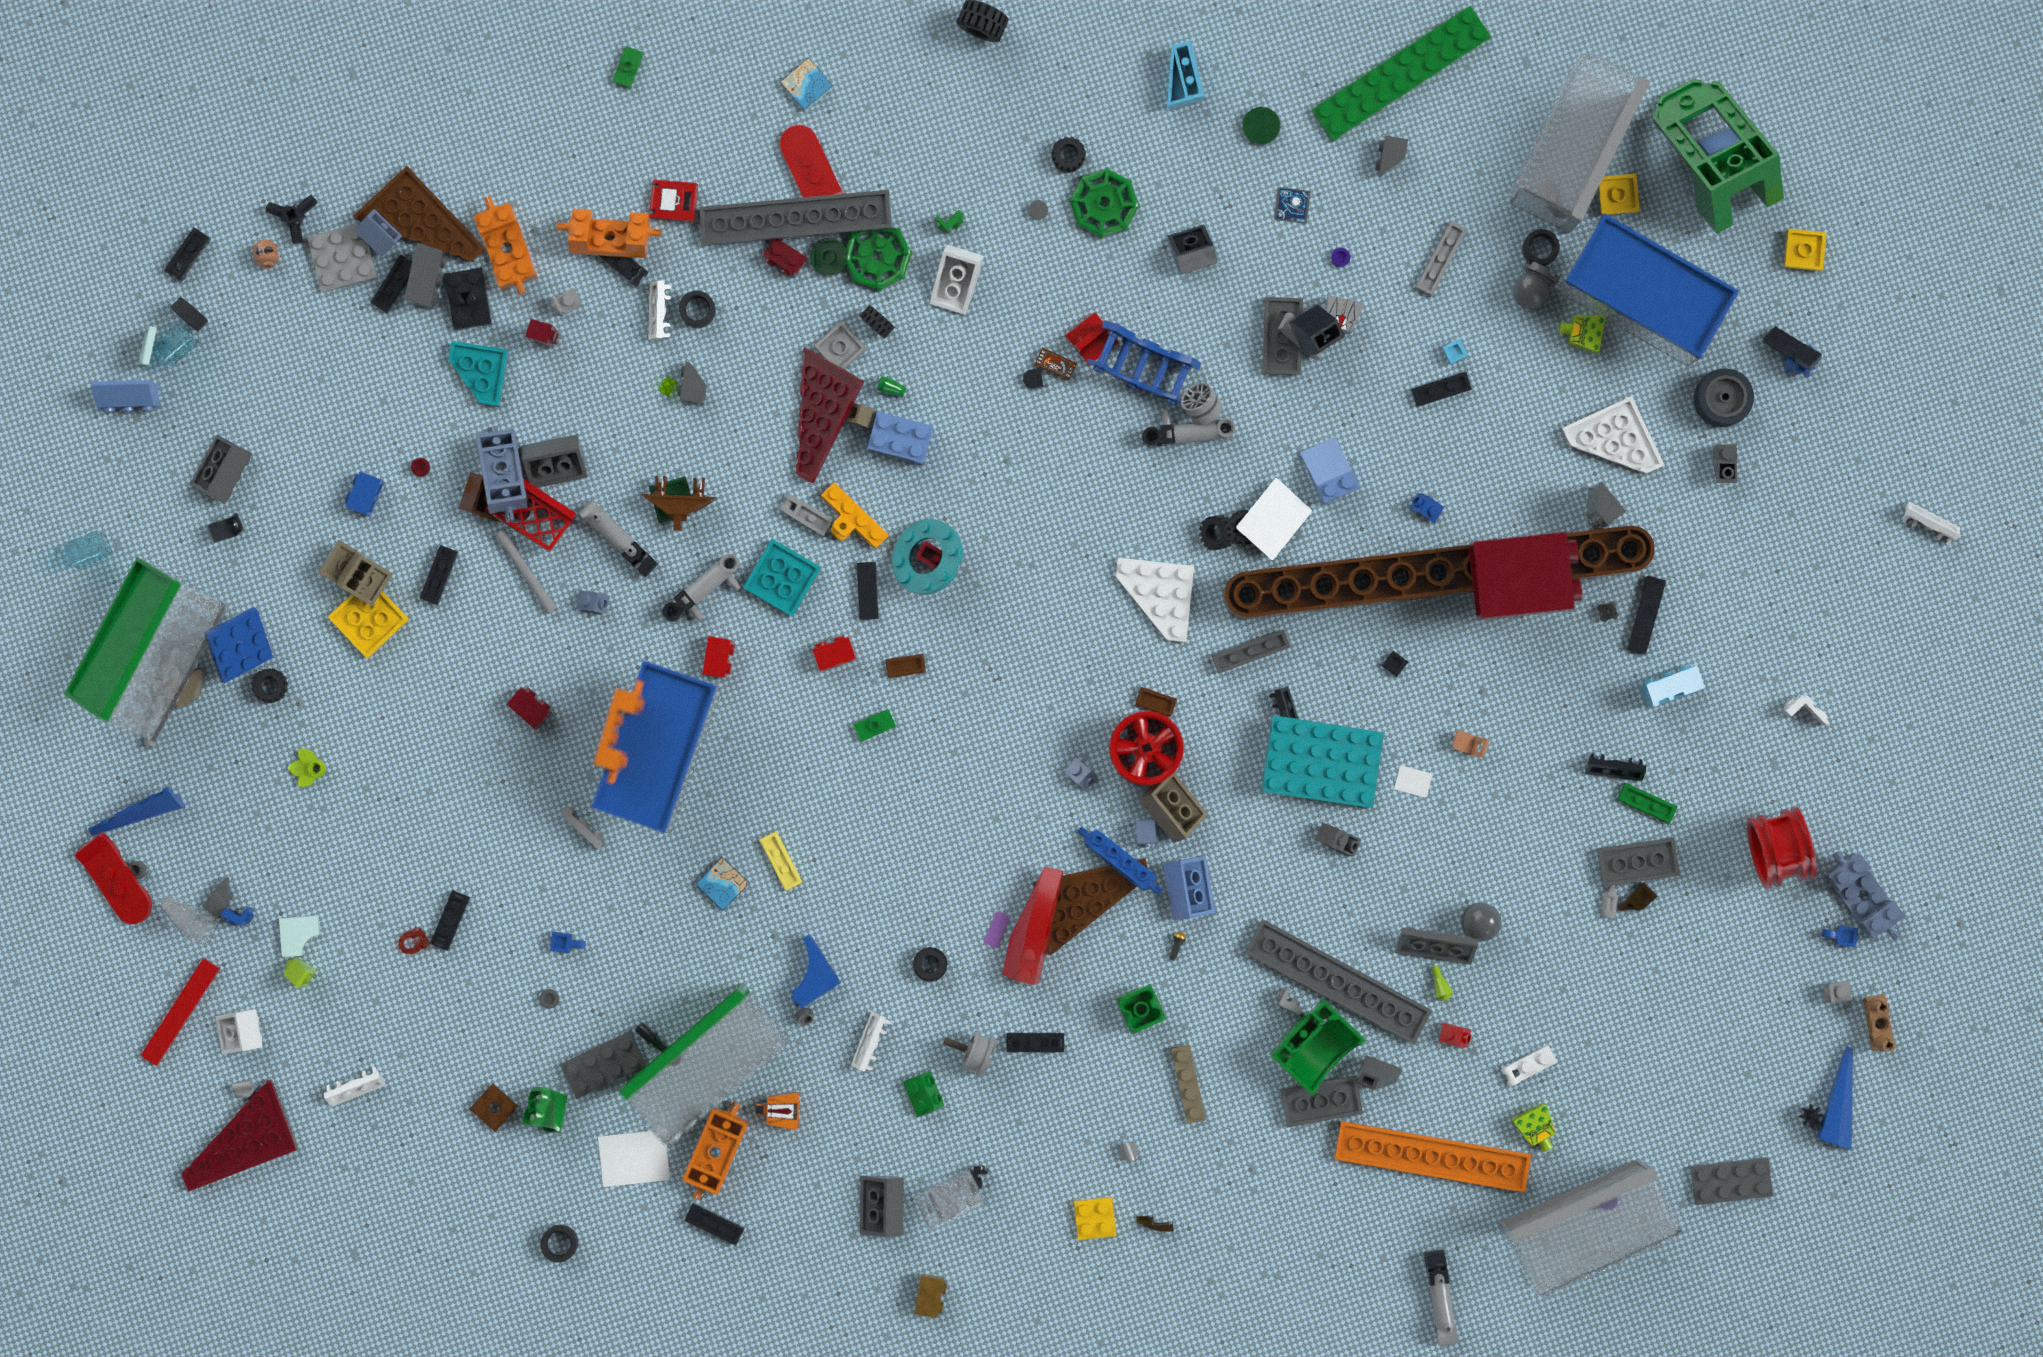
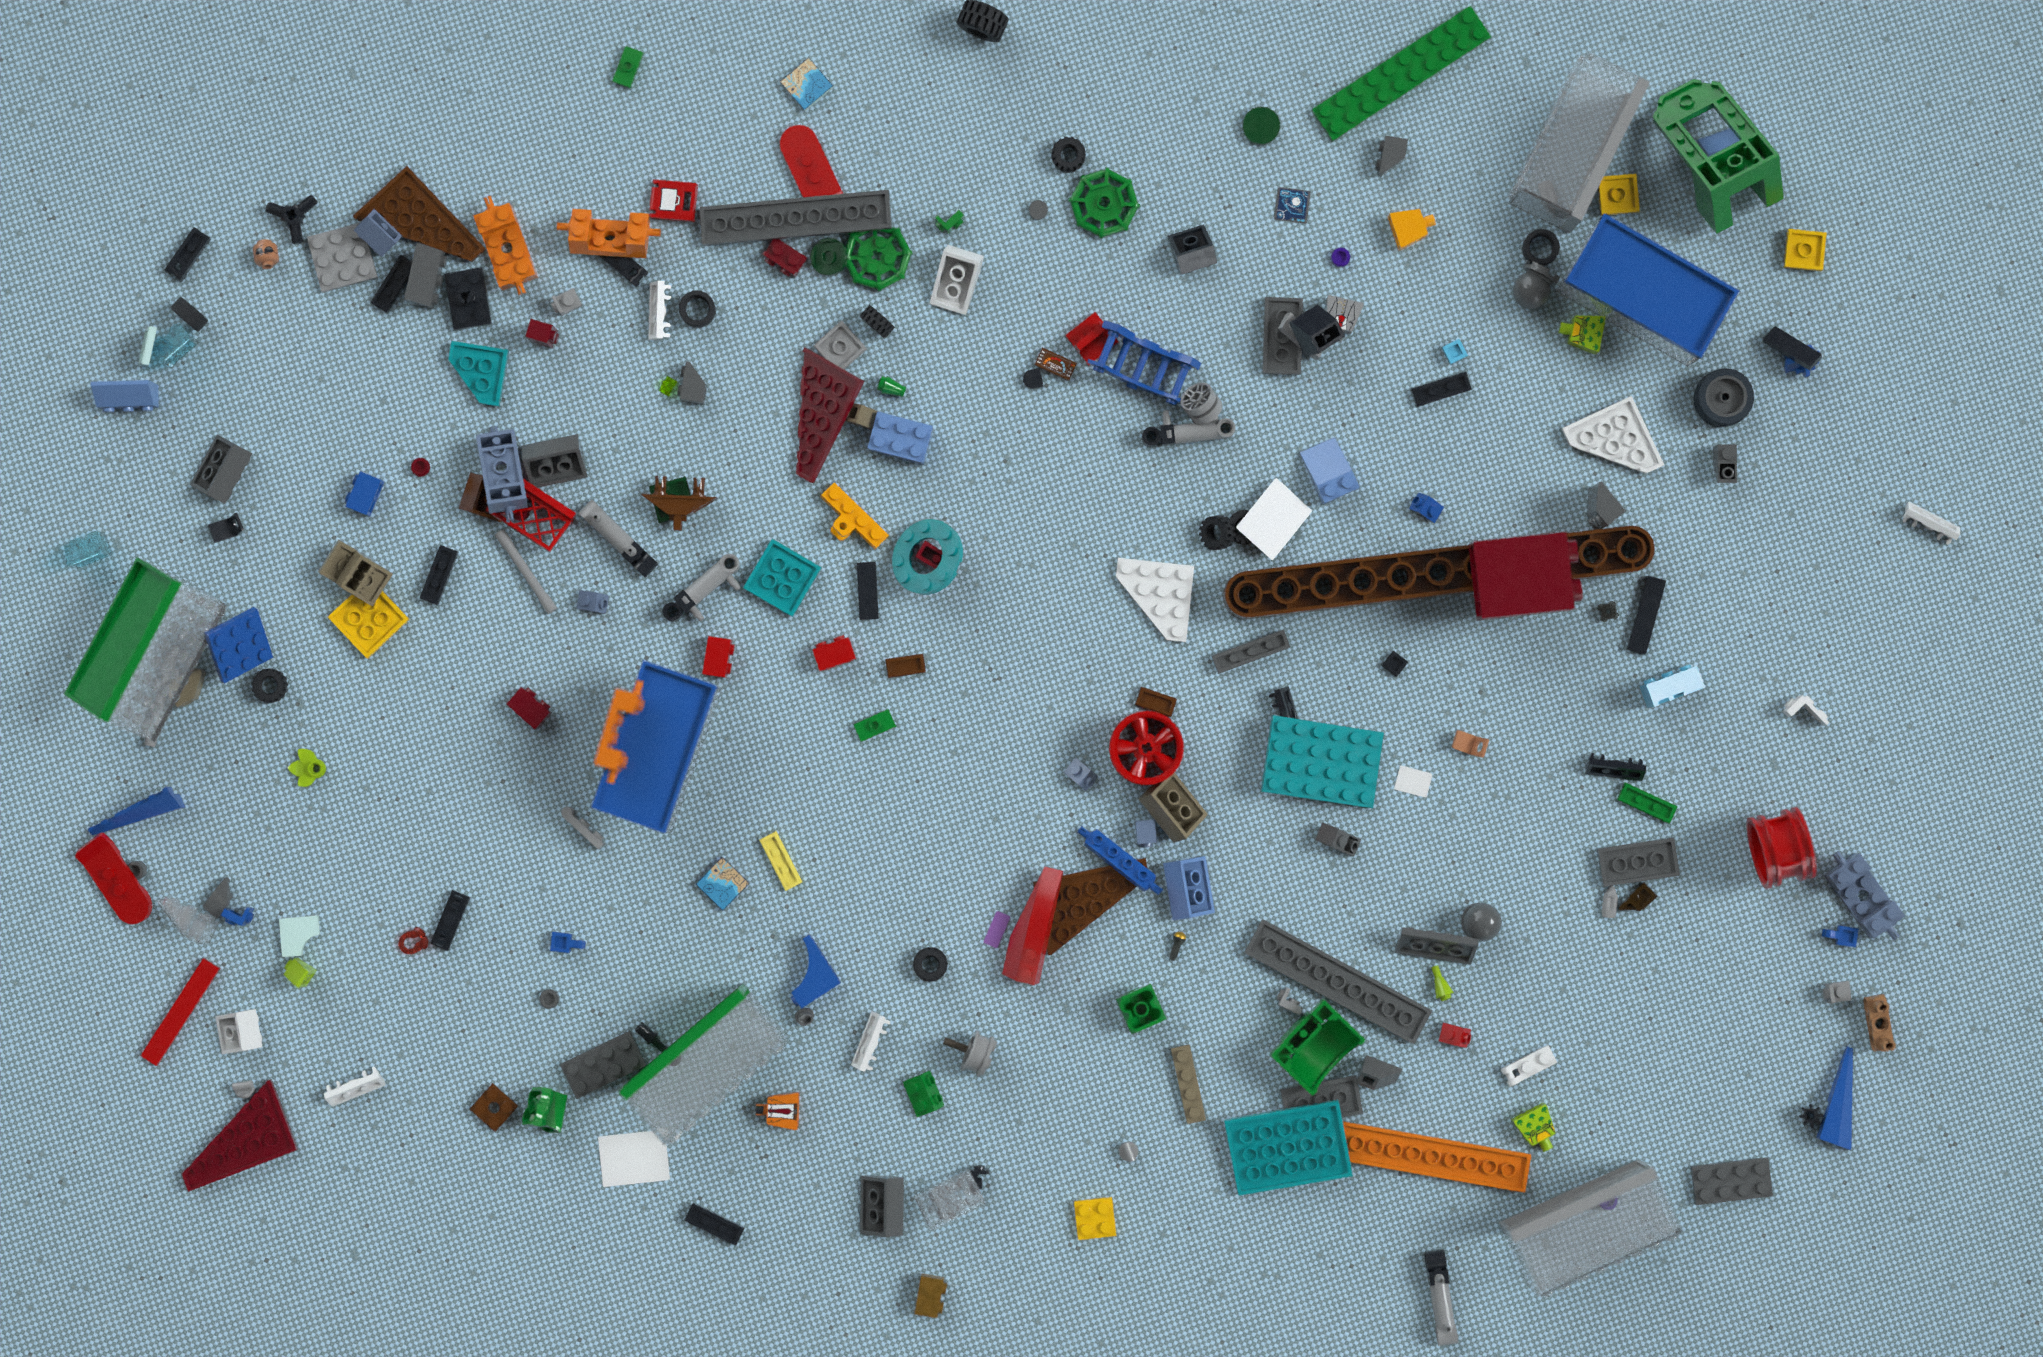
black tyre [540,1225,578,1262] -> none
orange brick [682,1100,750,1200] -> none
light grey plate [778,493,834,537] -> none
black plate [1006,1033,1064,1052] -> none
dark brown slope [1137,1215,1174,1232] -> none
medium azure wedge [1167,41,1206,110] -> none
light grey tile [1415,221,1467,297] -> none
none -> teal plate [1224,1100,1353,1196]
none -> light orange torso [1388,209,1436,251]

